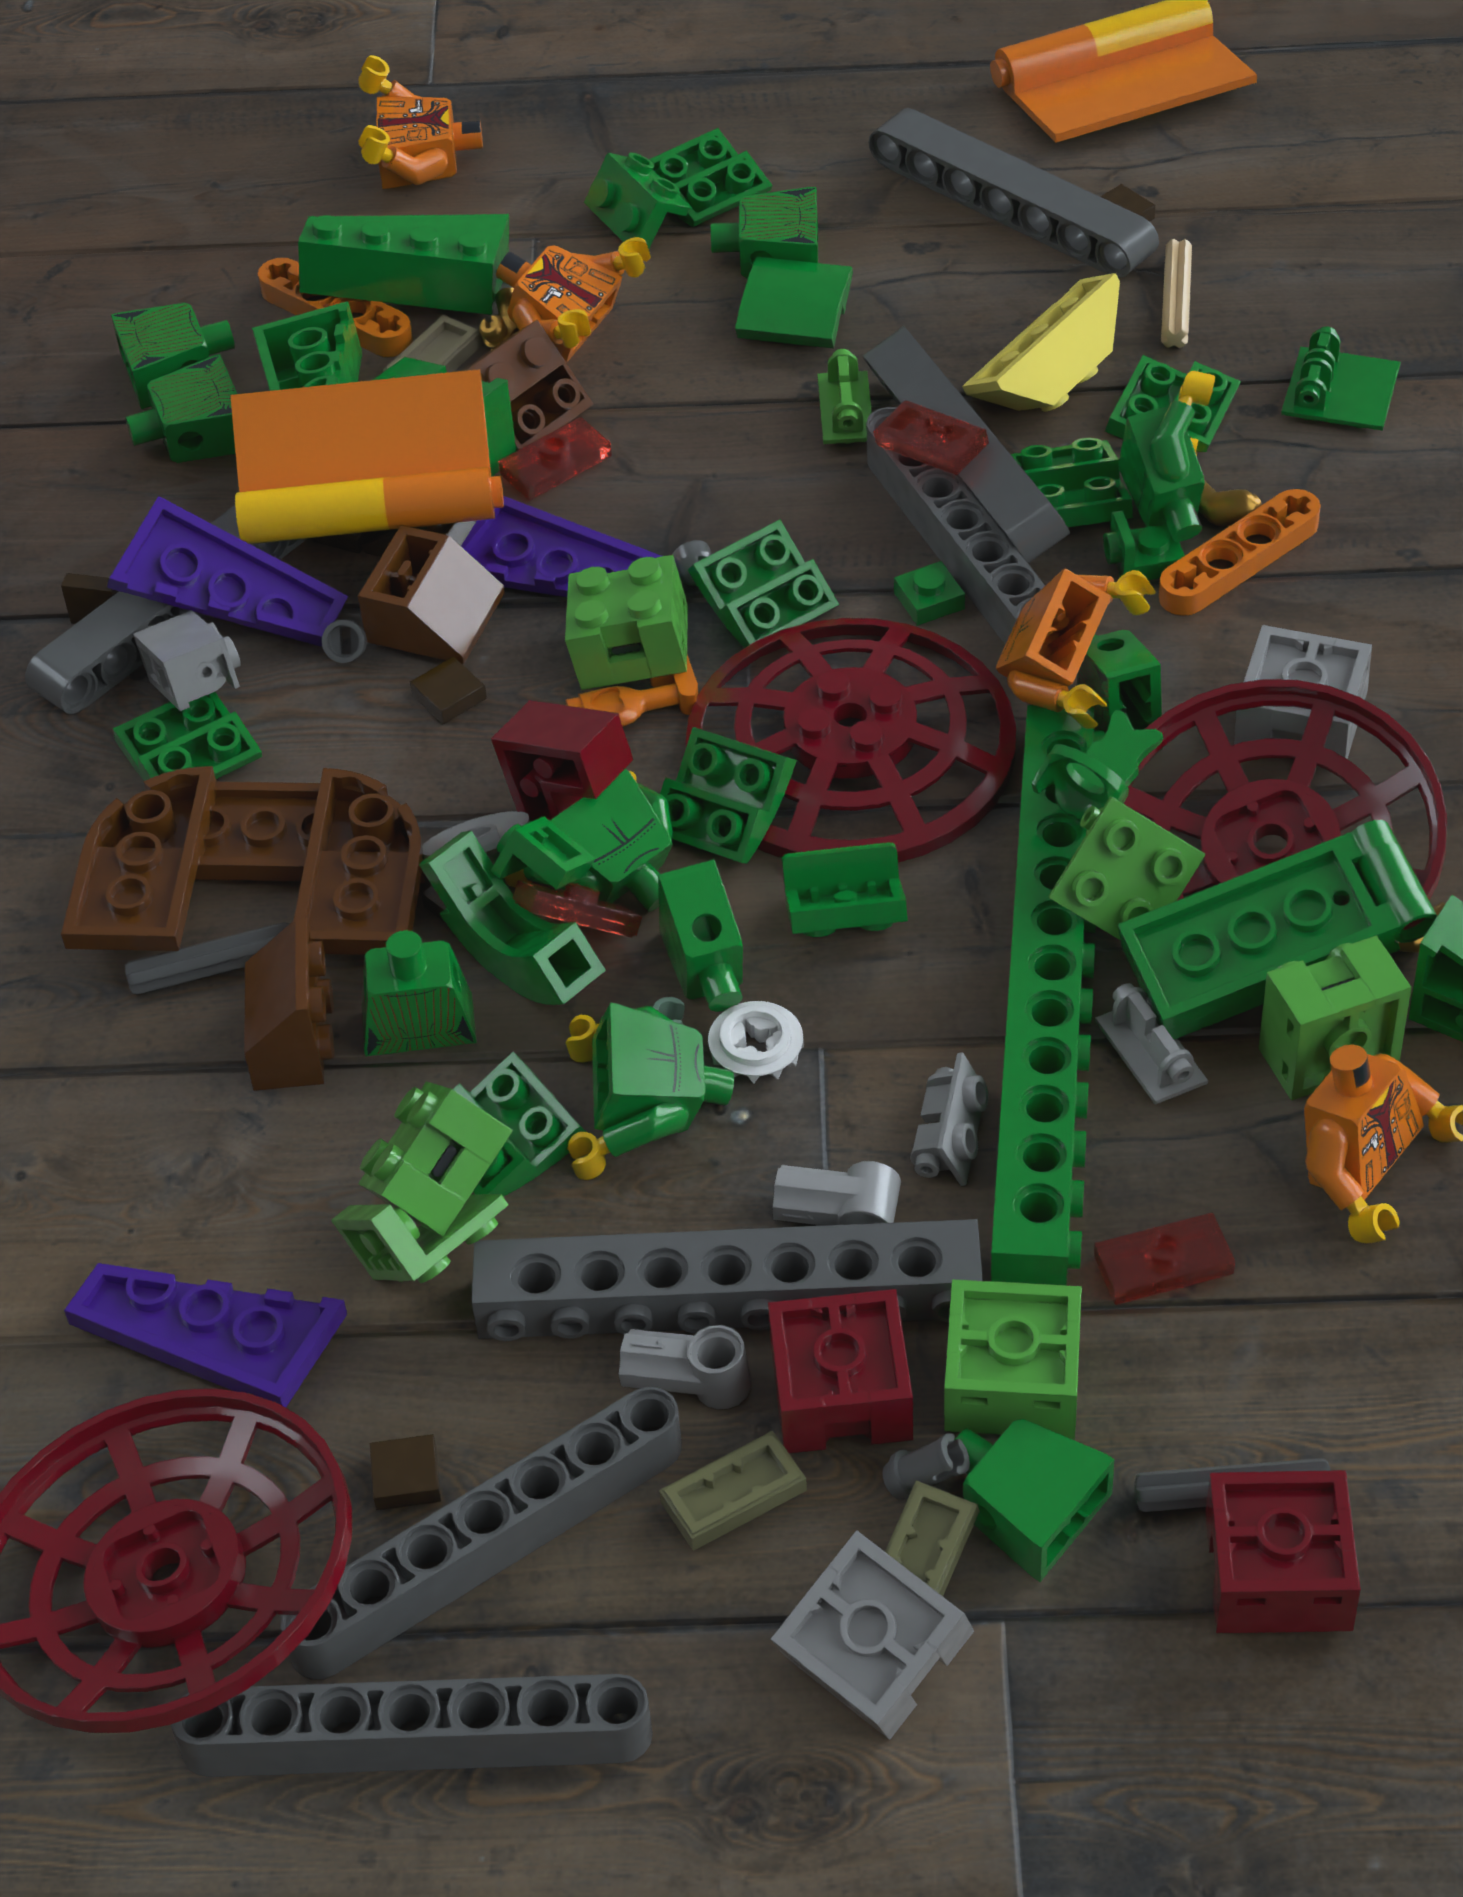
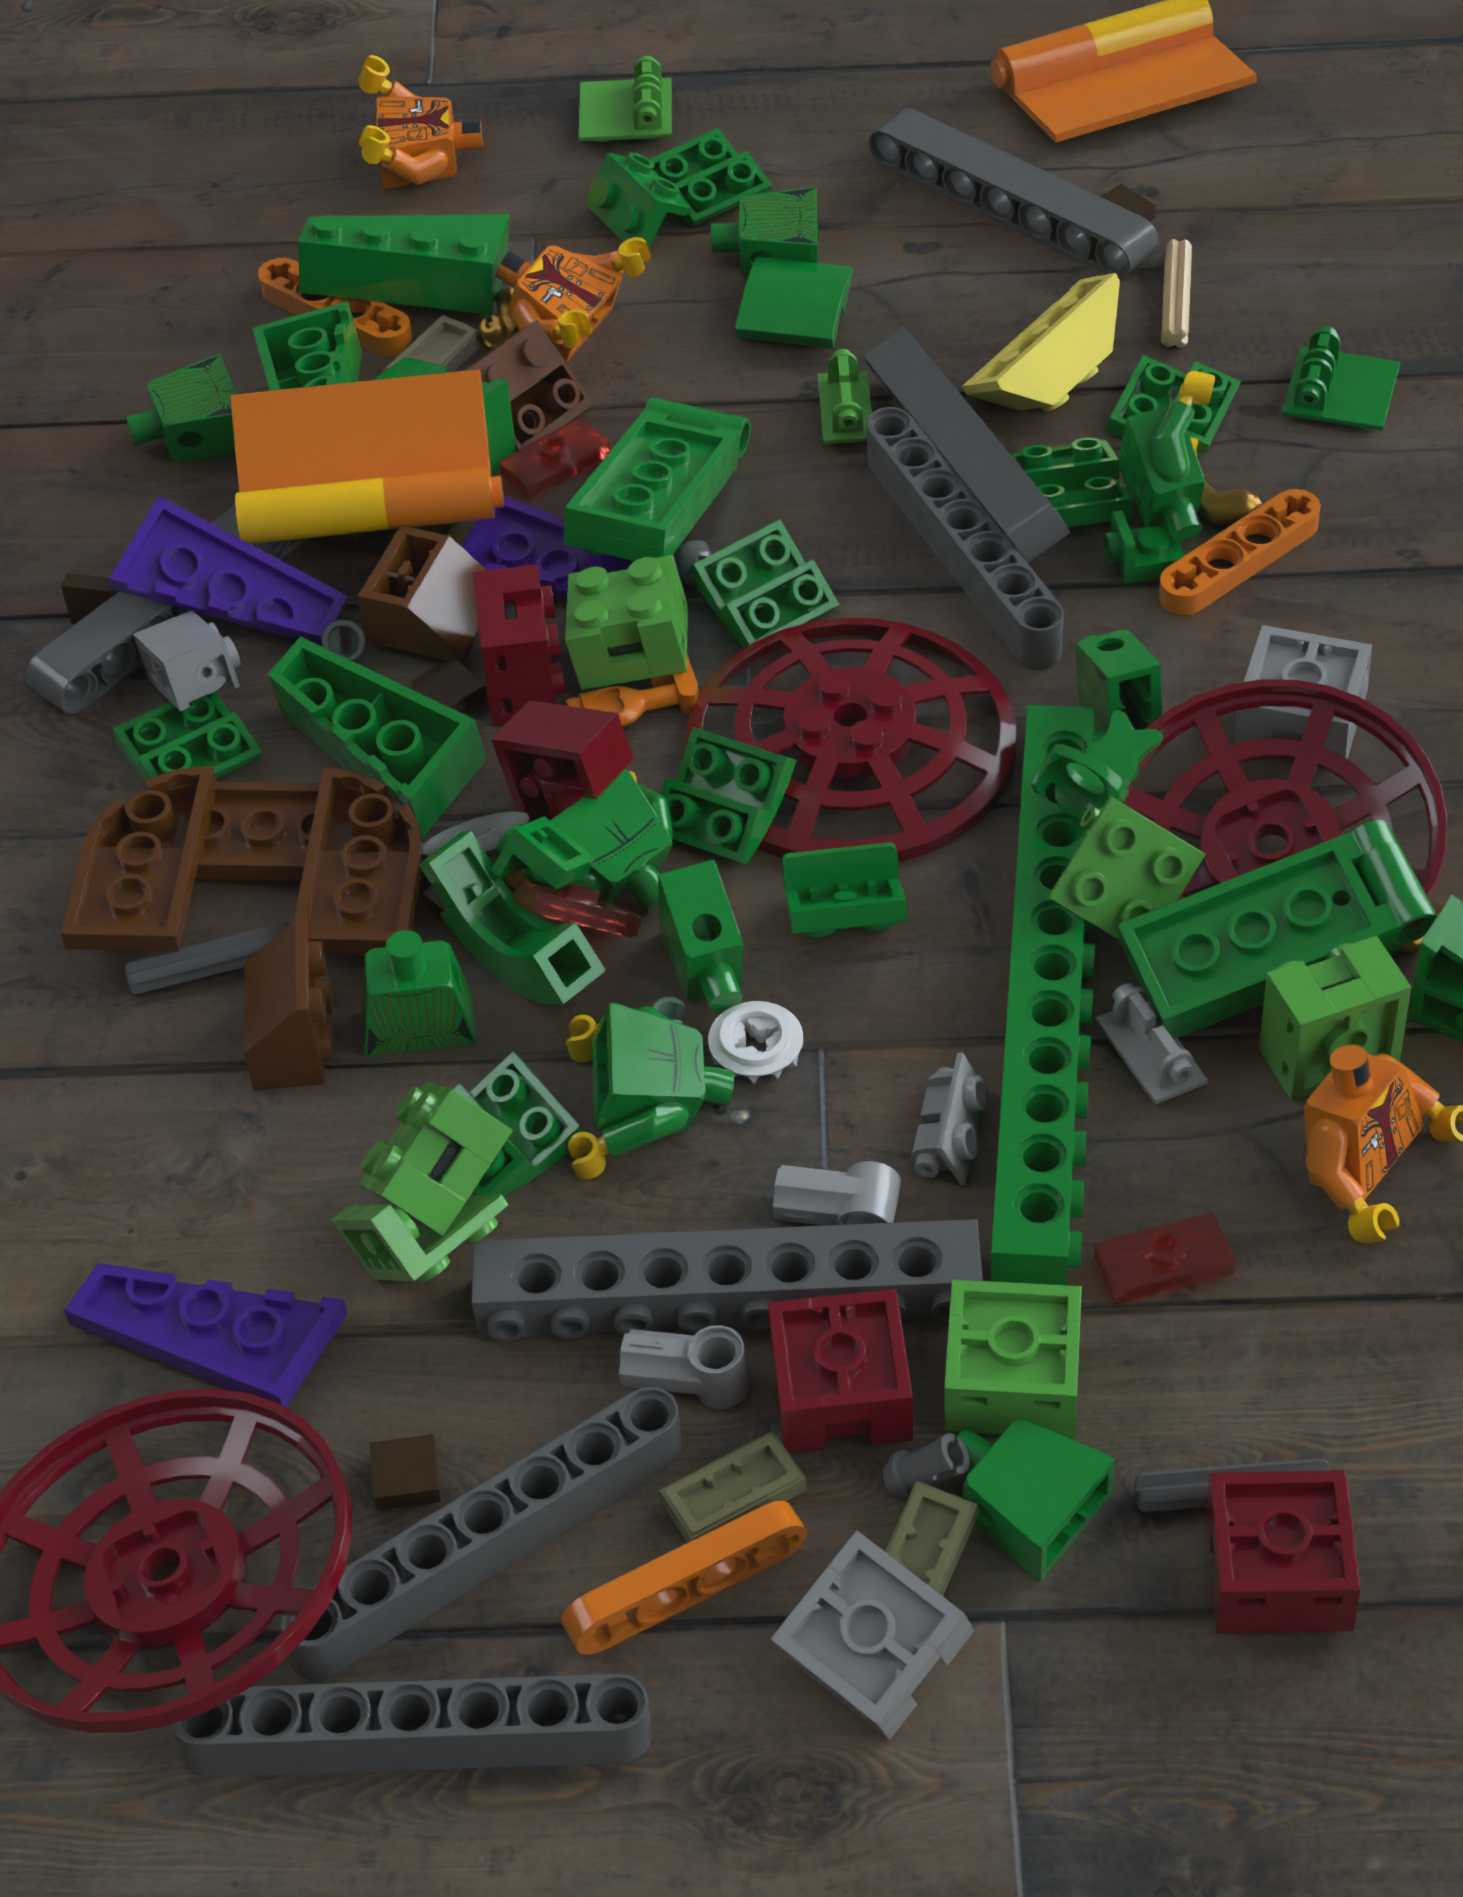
green torso [111,303,235,409] -> none
clear red plate [873,400,989,475] -> none
green plate [894,561,965,626] -> none
orange torso [996,568,1156,729] -> none
none -> green wedge [267,636,487,839]
none -> dark red piece [473,564,565,725]
none -> orange beam [561,1500,808,1655]
none -> green hinge [563,397,751,562]
none -> bright green hinge [579,56,672,142]

